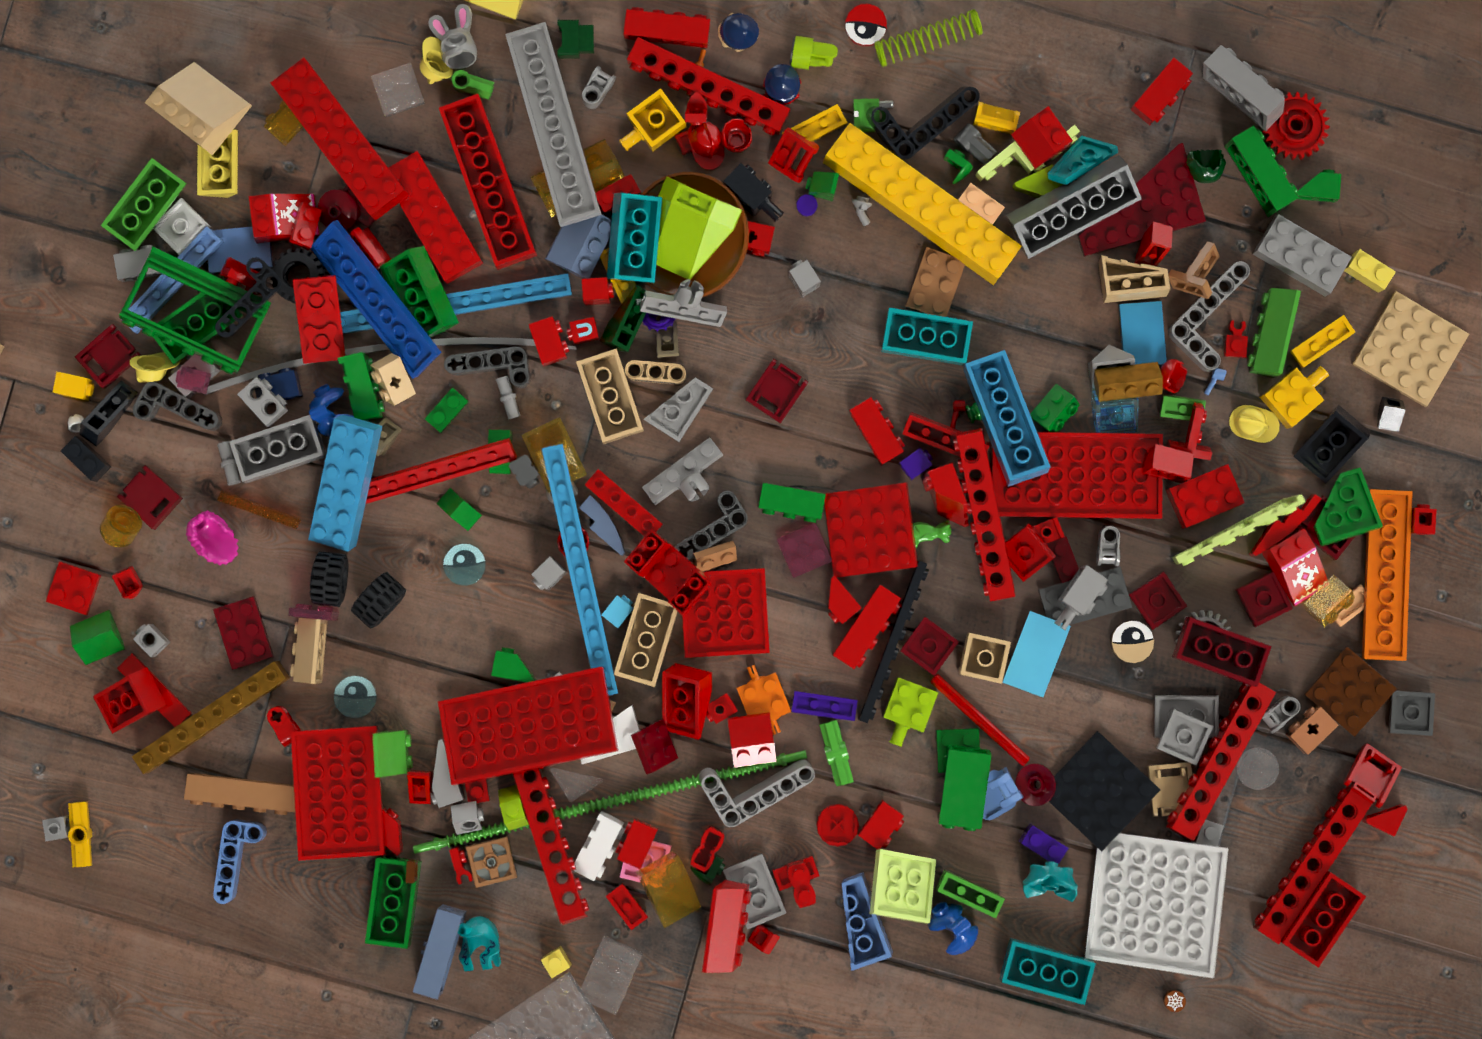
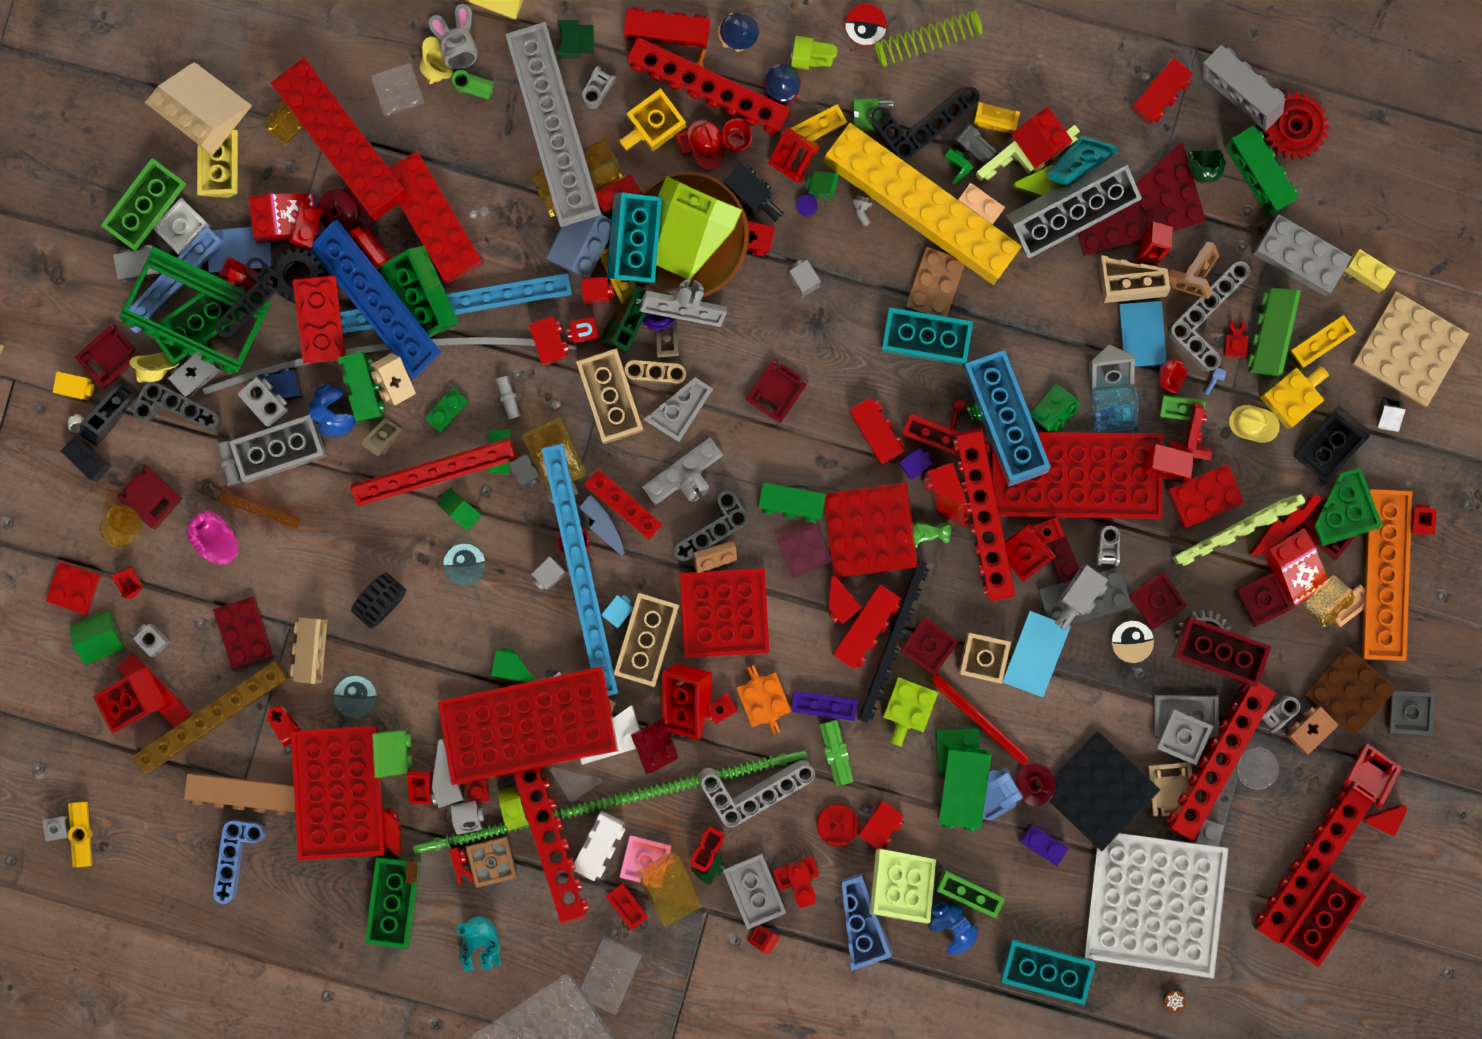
clear pink brick [176,366,211,395] -> none
clear pink plate [288,604,339,621] -> none
dark azure brick [308,414,382,551] -> none
black tyre [310,551,349,607] -> none
sand blue brick [413,904,467,999] -> none
red brick [439,94,537,270] -> none
dark grey beam [444,347,531,388] -> none
light yellow brick [541,946,572,978] -> none
red brick [615,818,658,870] -> none
red slope [624,529,712,616] -> none
red plate [685,92,708,125] -> none
slope [702,880,751,973] -> none
red slope [727,712,777,767] -> none
teal brick [1023,862,1078,902] -> none
pearl gold brick [1094,362,1163,402] -> none
green slope [1297,169,1341,203] -> none

